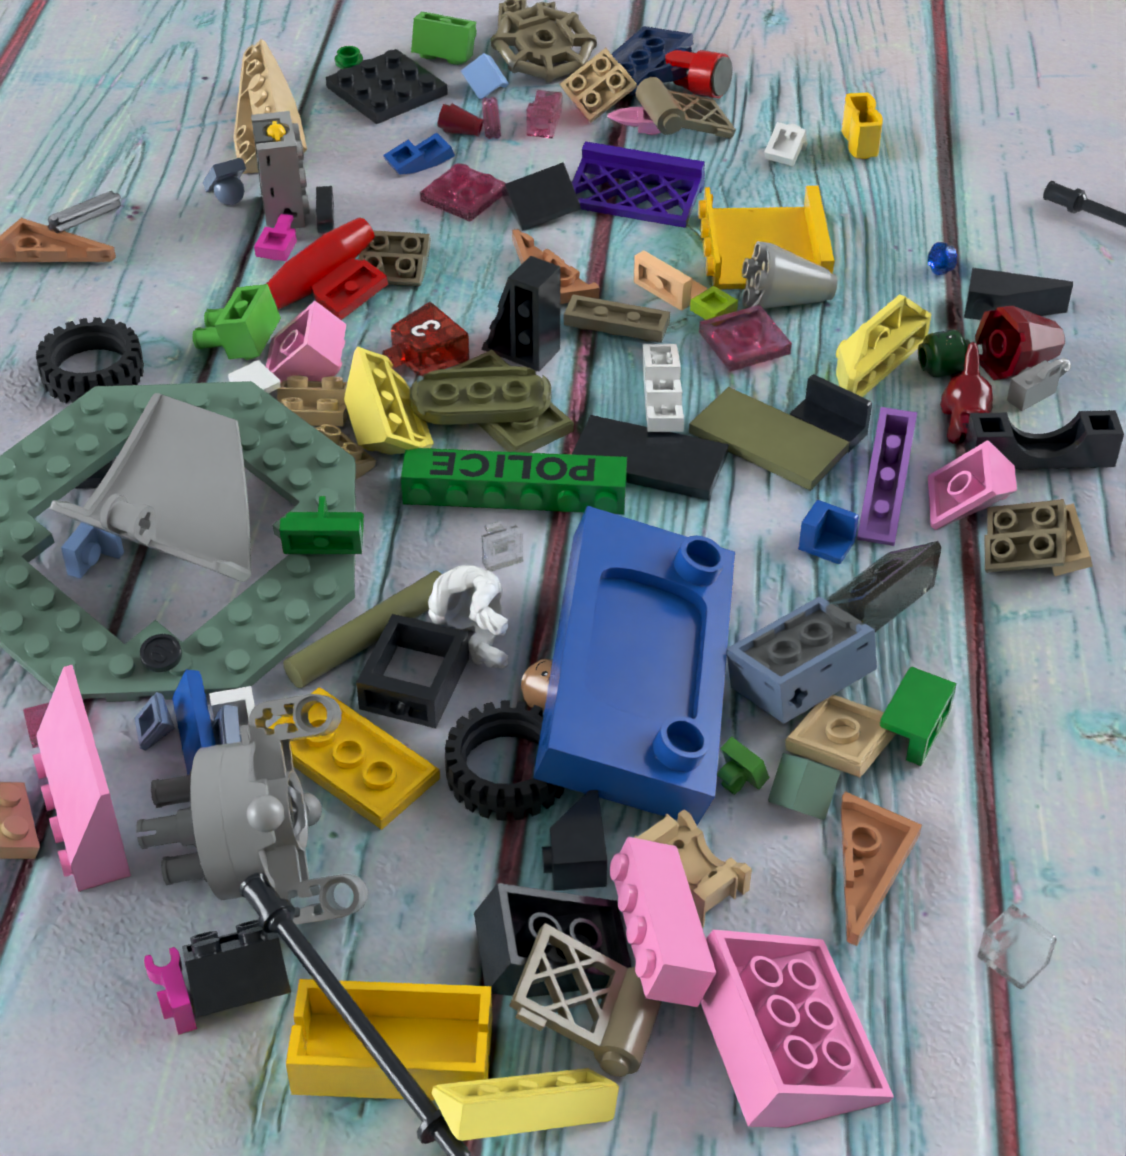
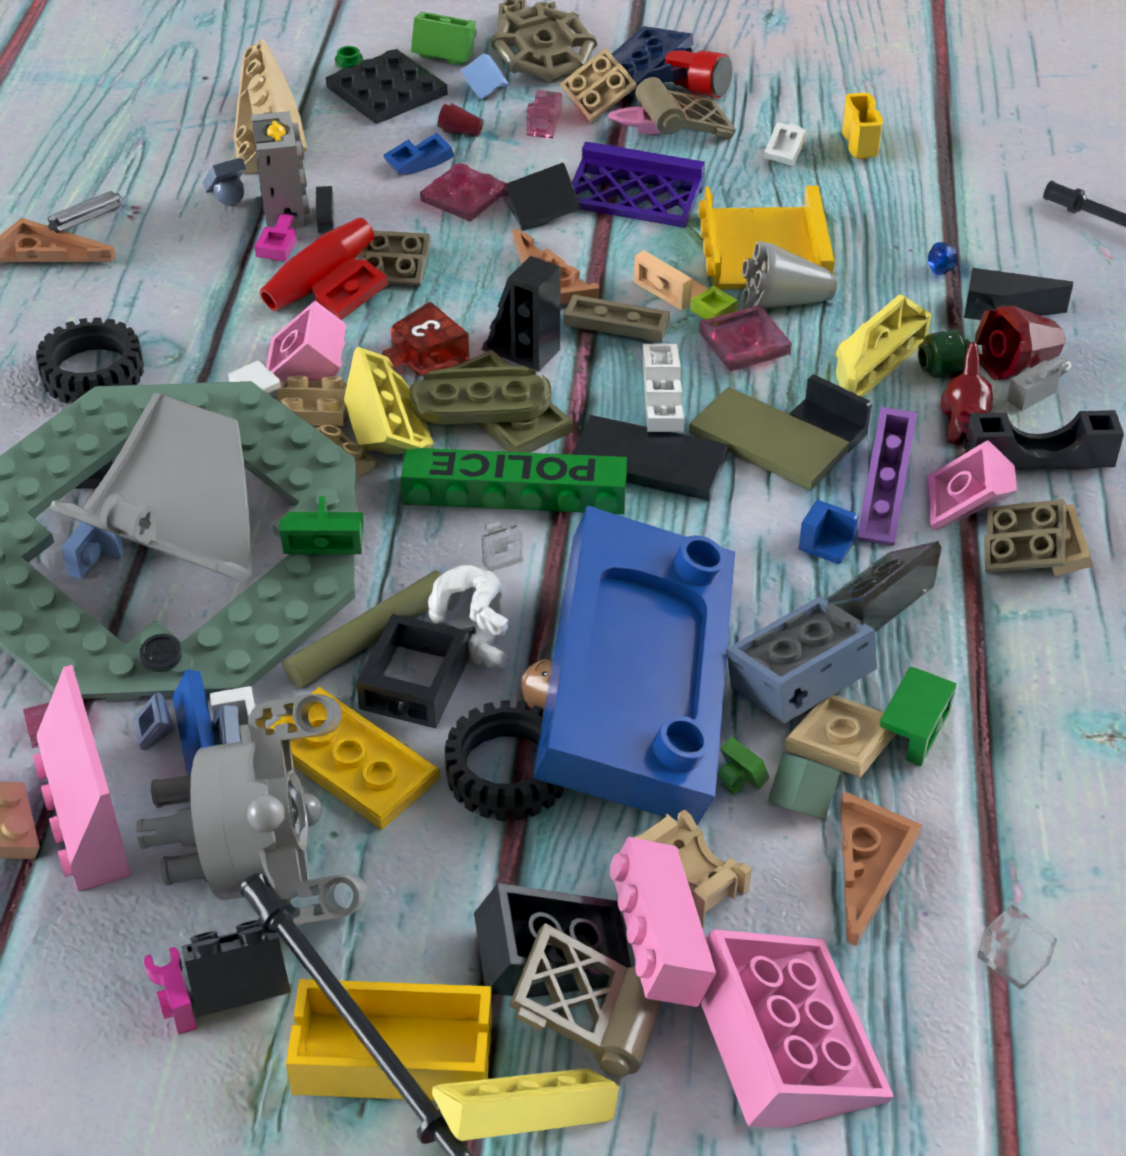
bright green brick [192,284,281,360] -> none
clear pink axle [482,97,501,139] -> none
black slope [542,790,607,891] -> none

